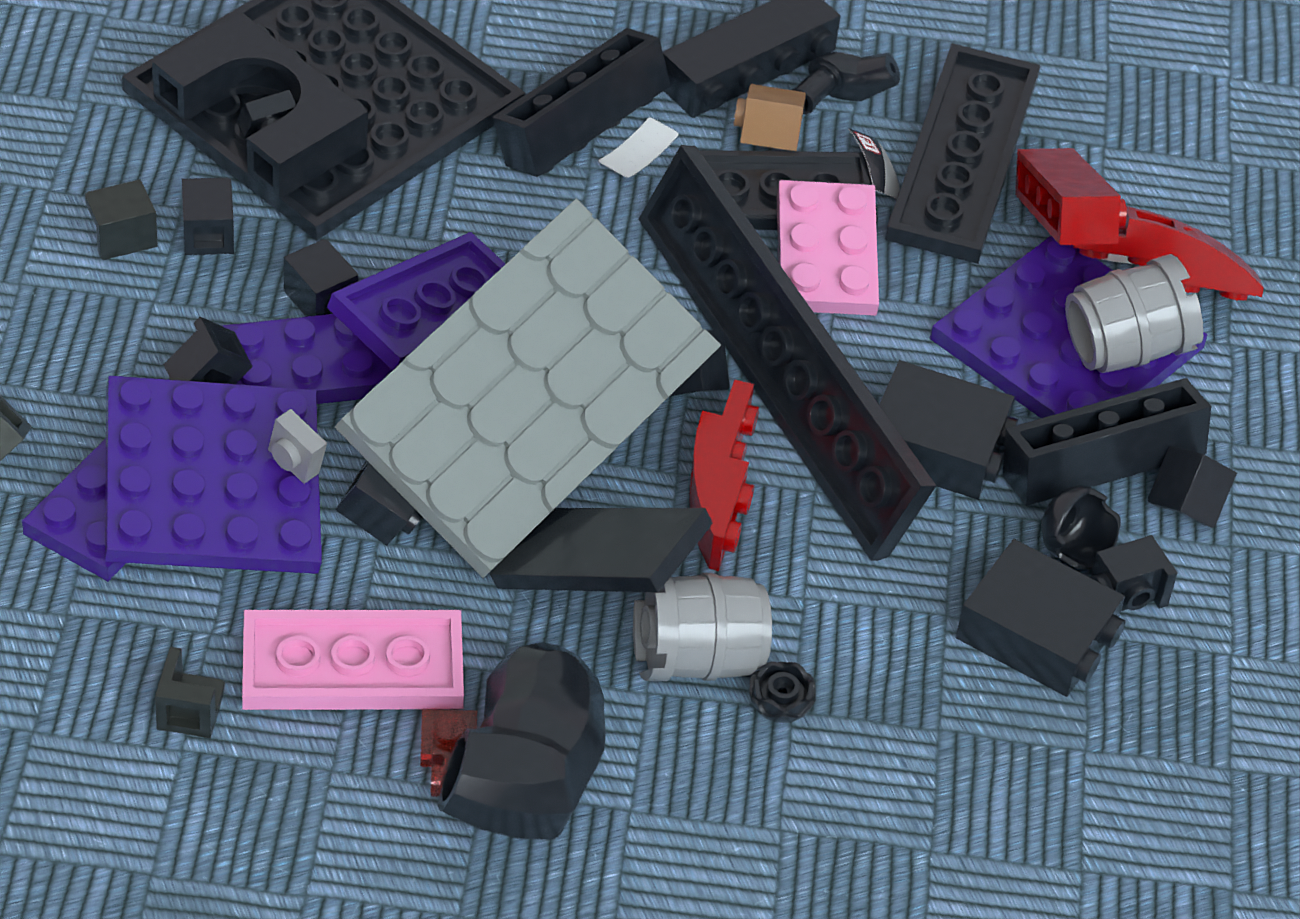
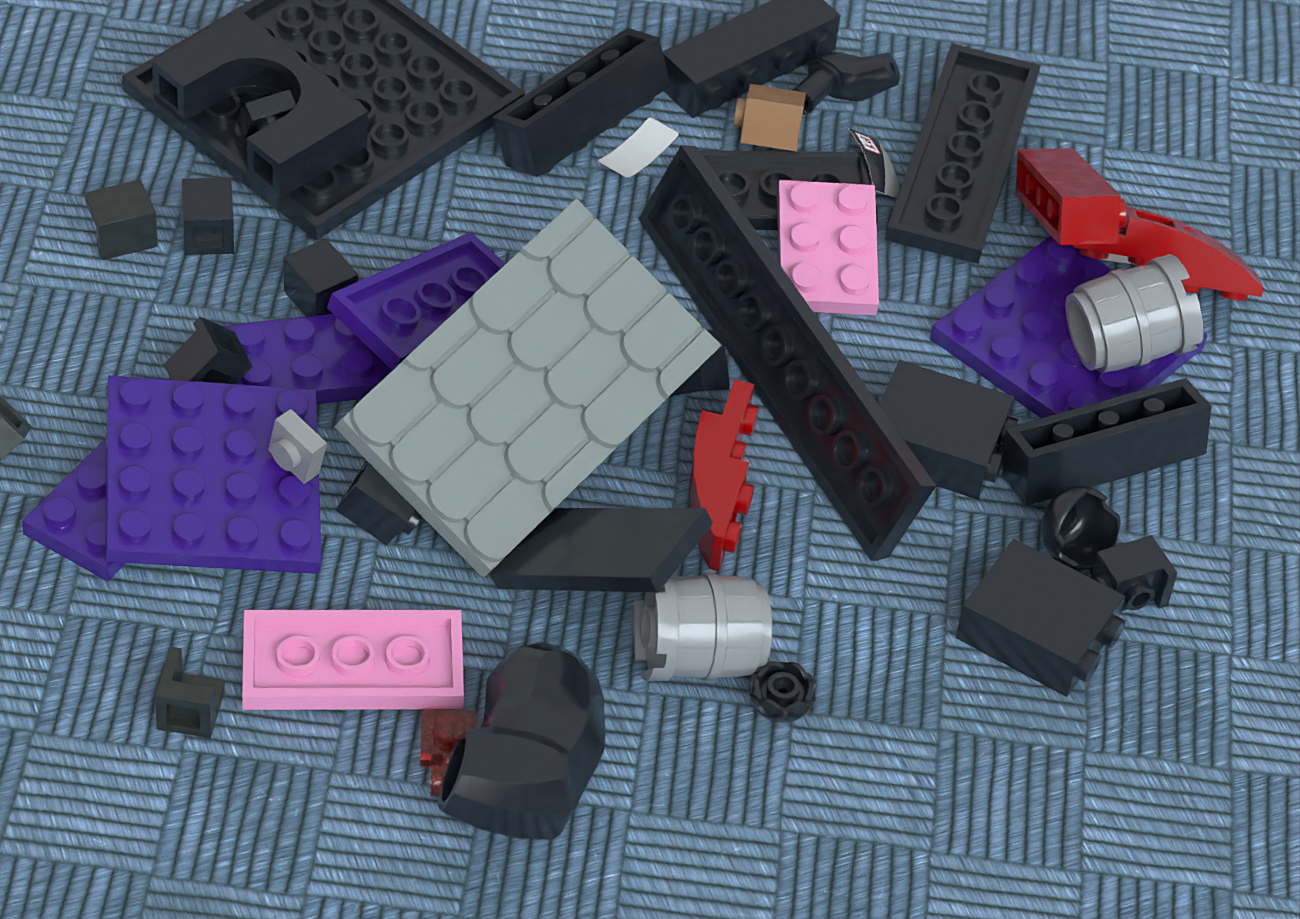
black panel [1148,446,1237,528] -> none

